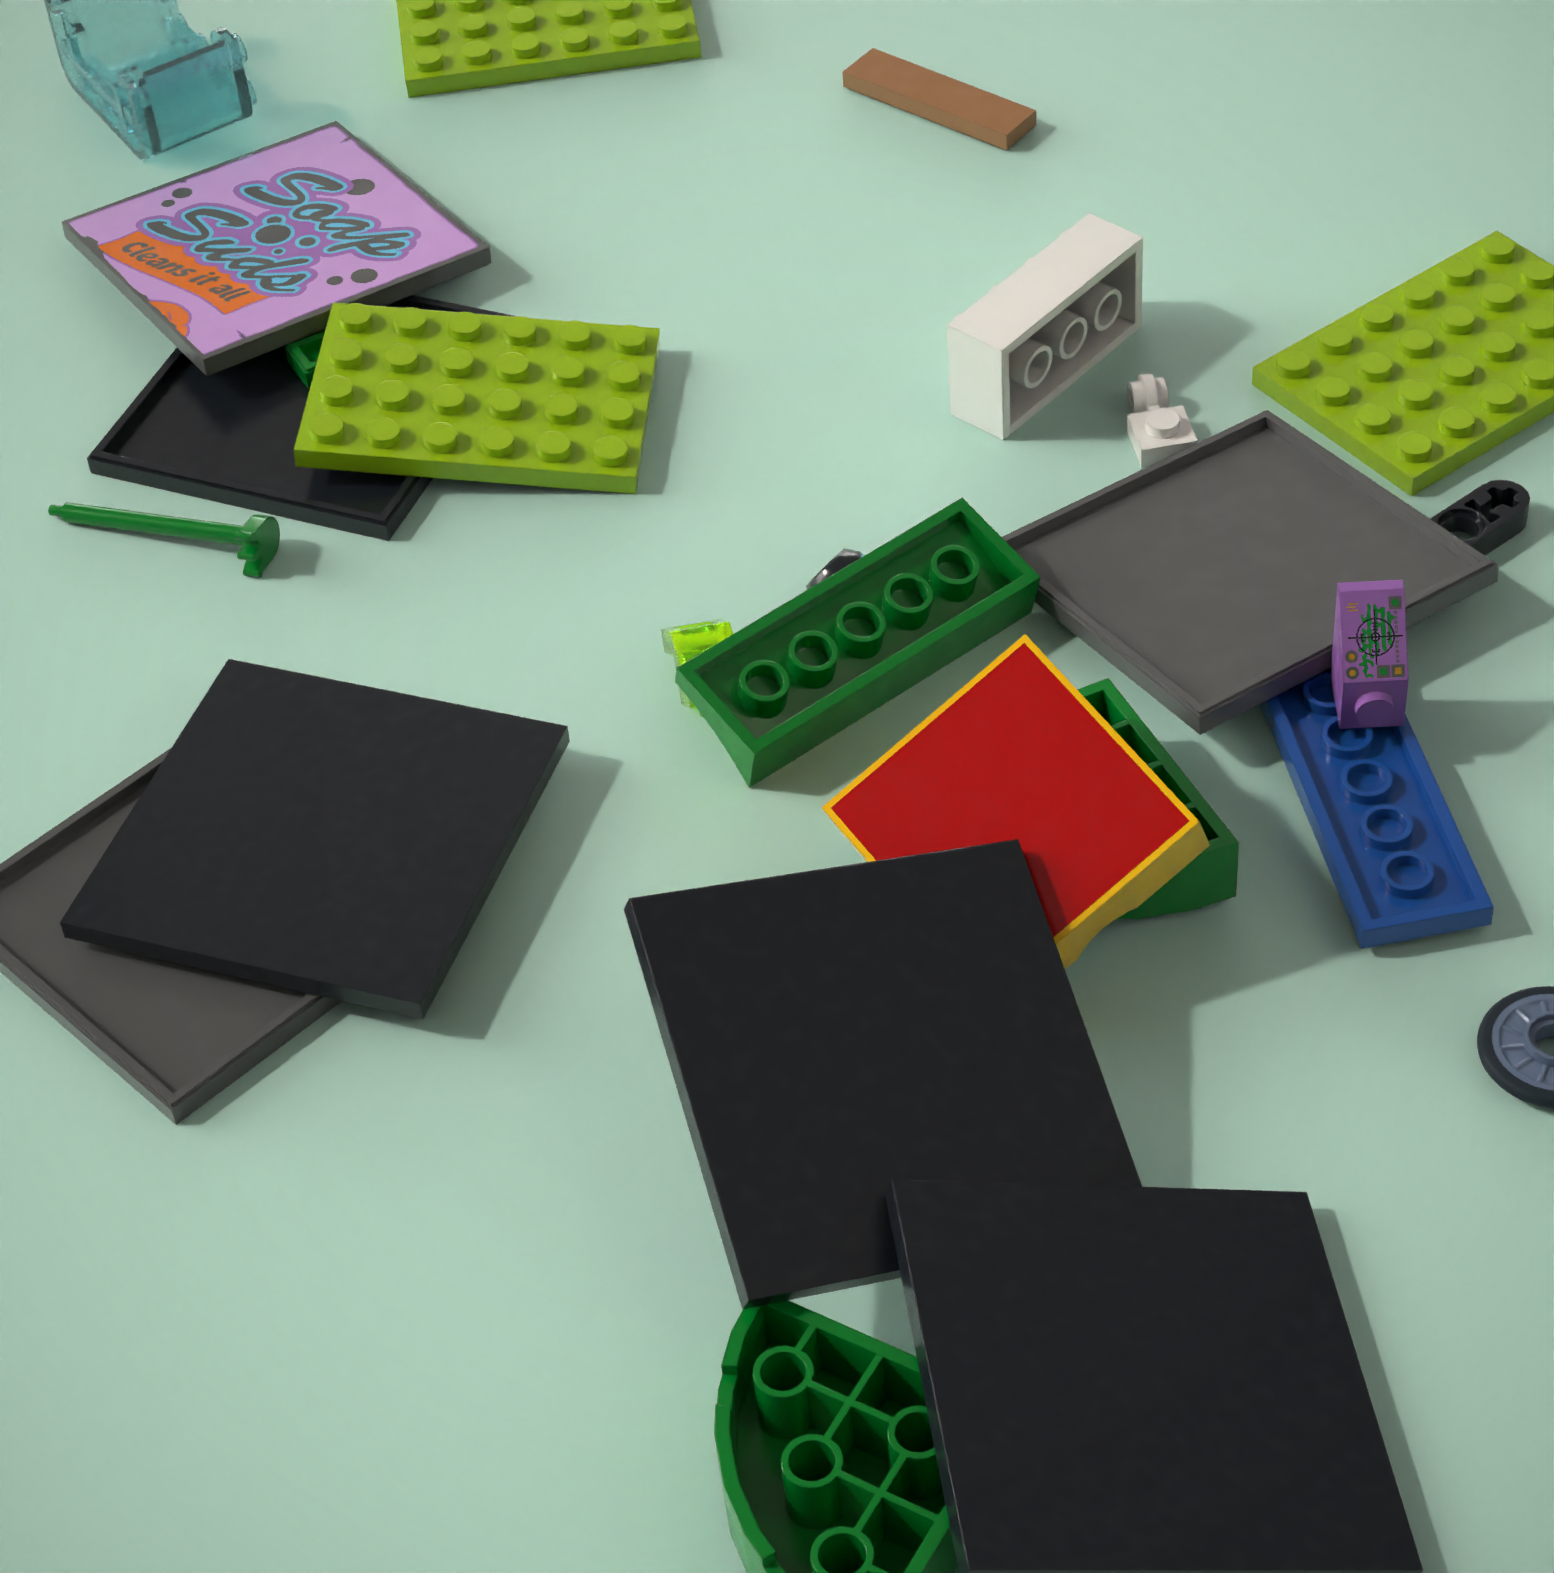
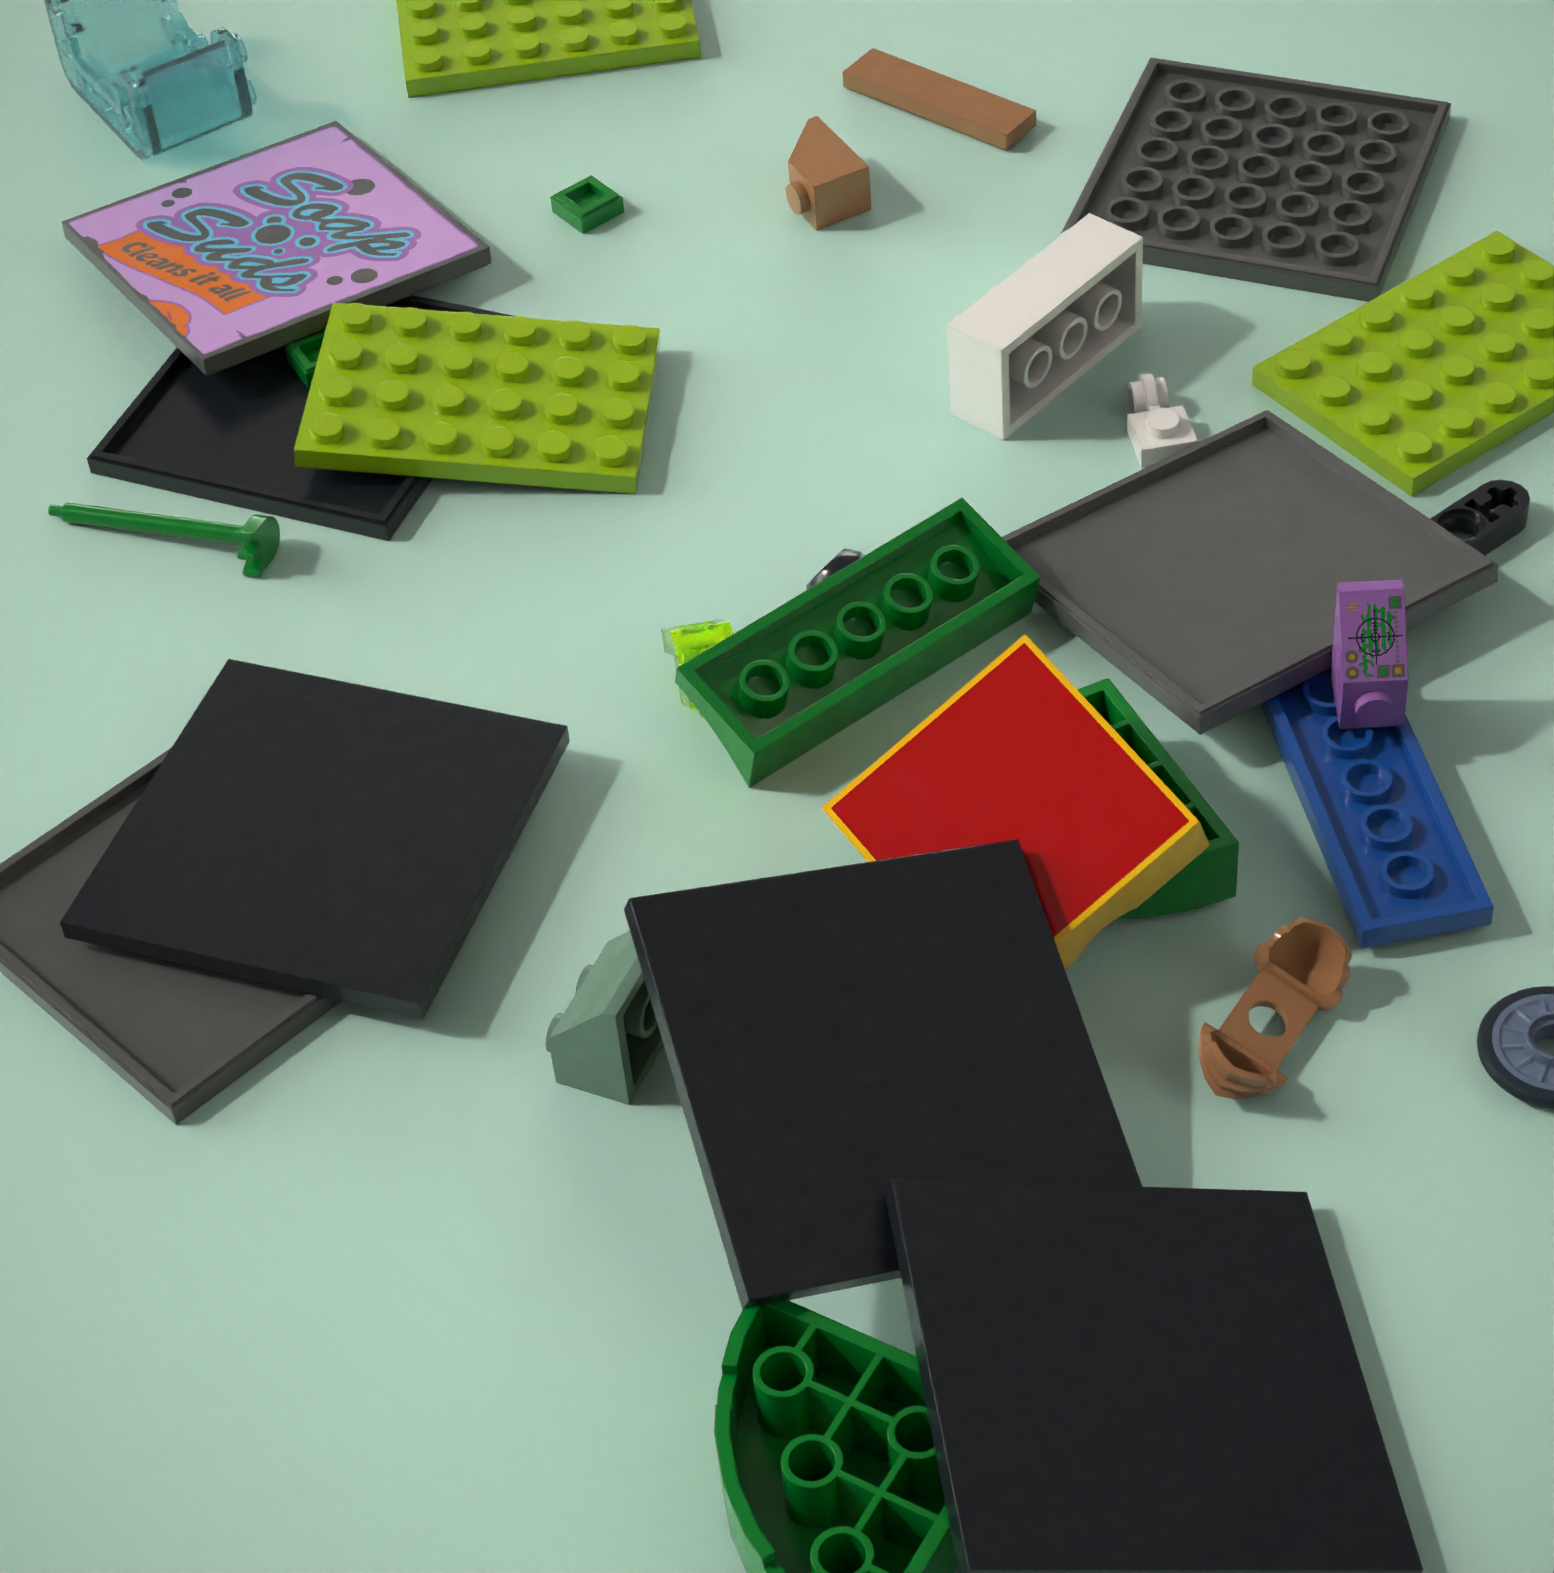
none -> sand green slope [545,931,664,1105]
none -> green tile [550,175,624,234]
none -> medium nougat slope [786,116,871,231]
none -> dark grey tile [1061,58,1451,302]
none -> medium nougat piece [1198,917,1352,1100]

